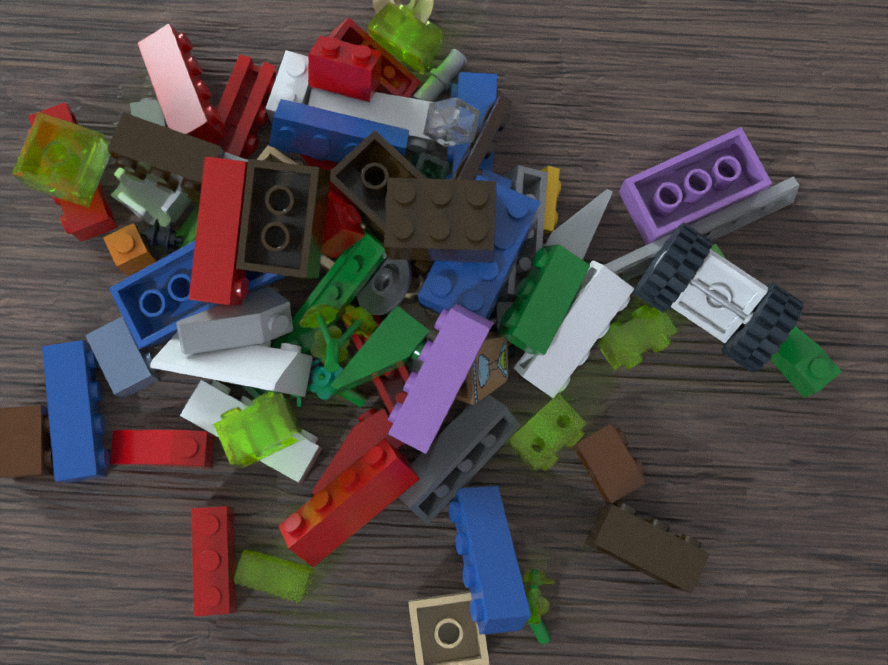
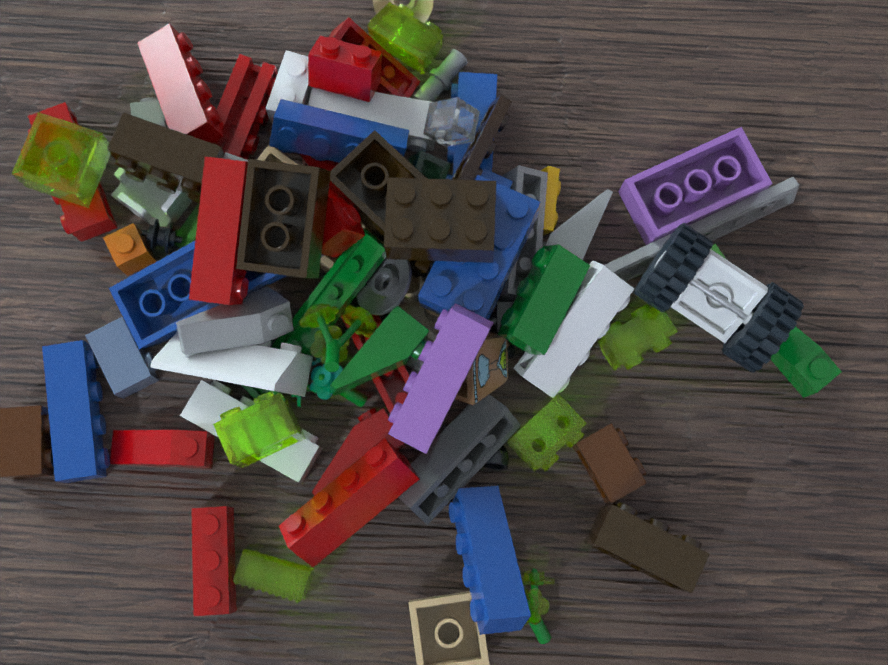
none -> black hinge [483,446,509,470]

